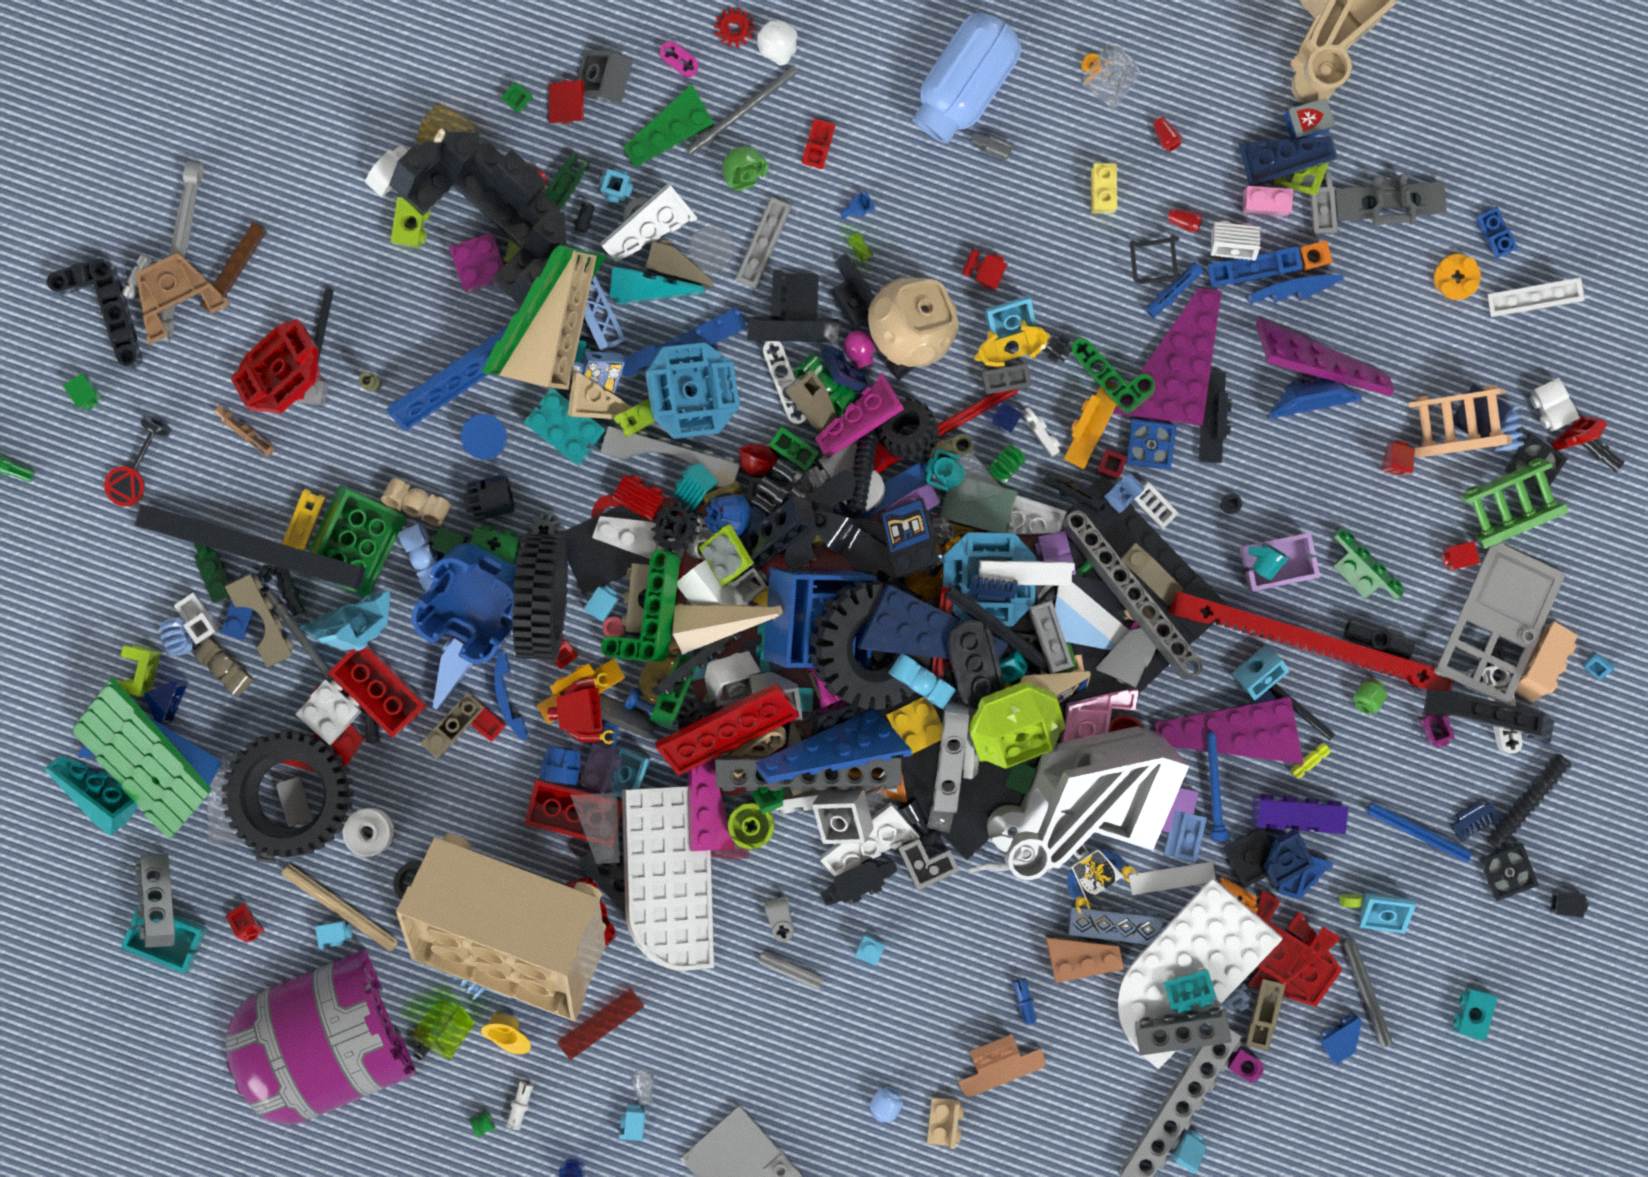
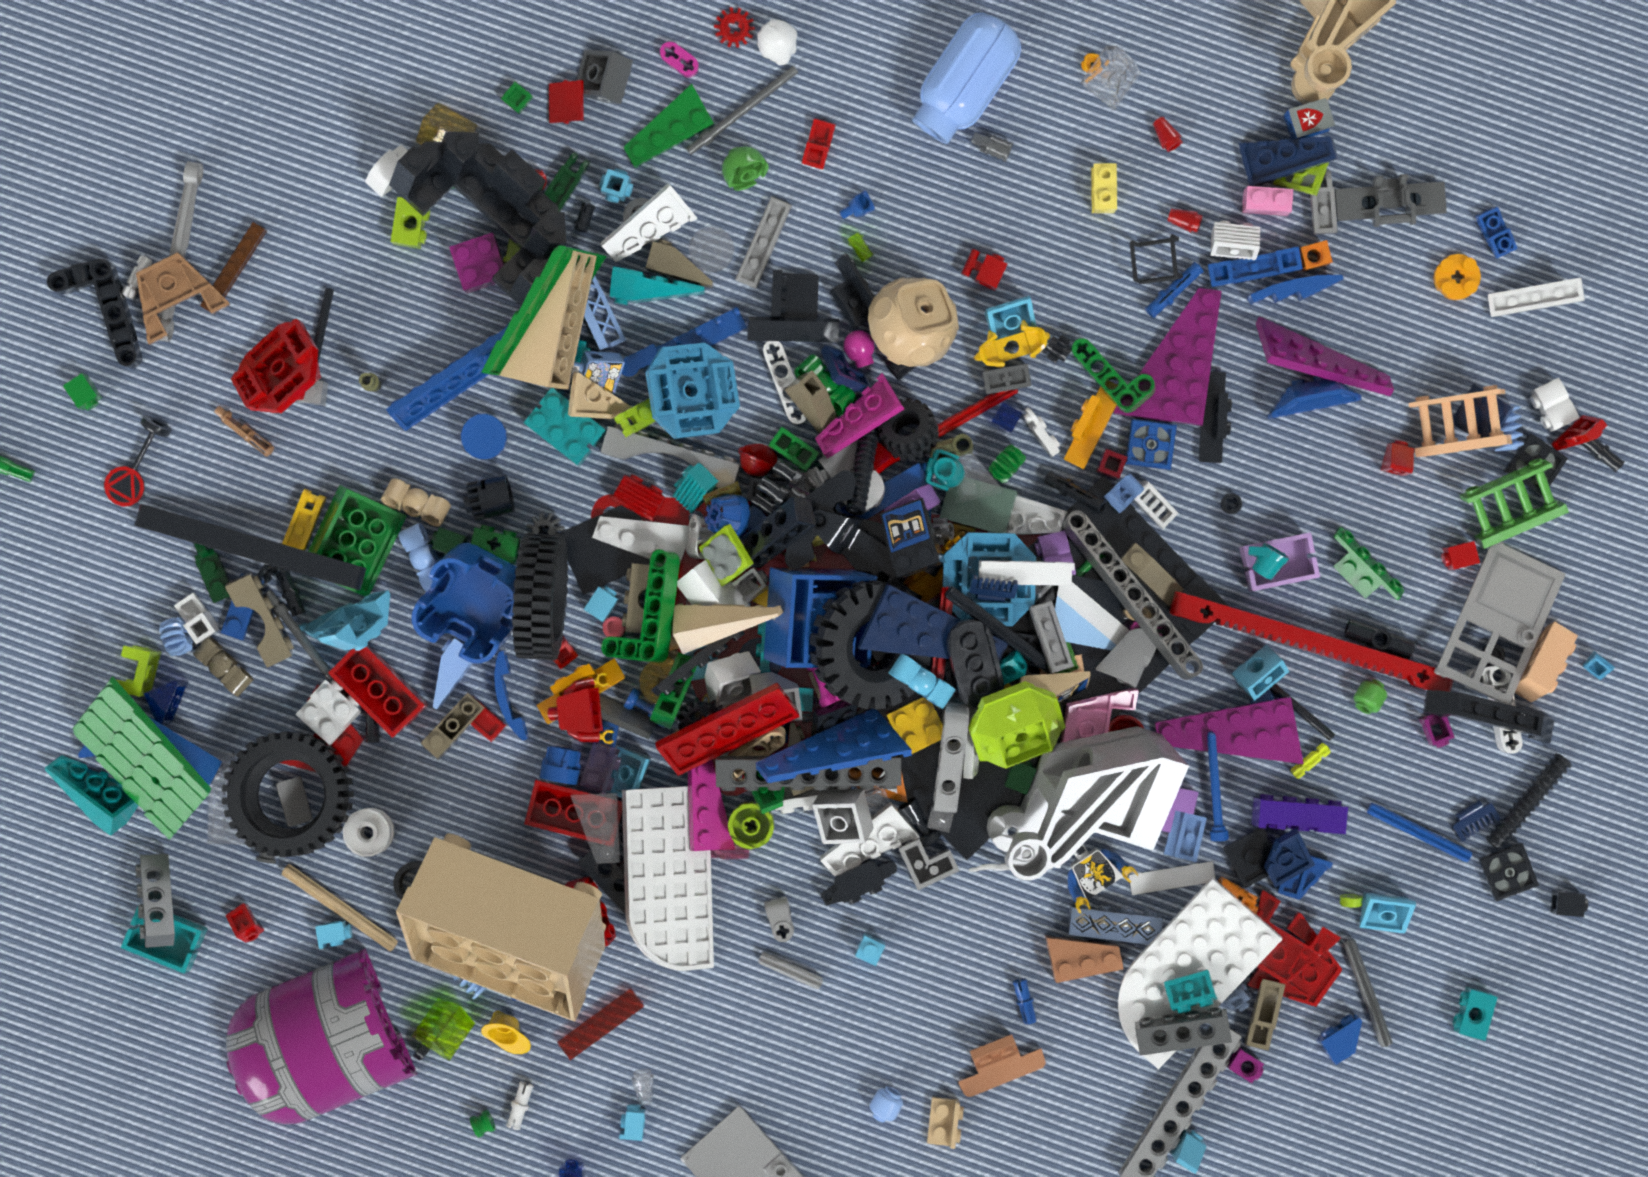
black gear [651,502,700,552] -> none

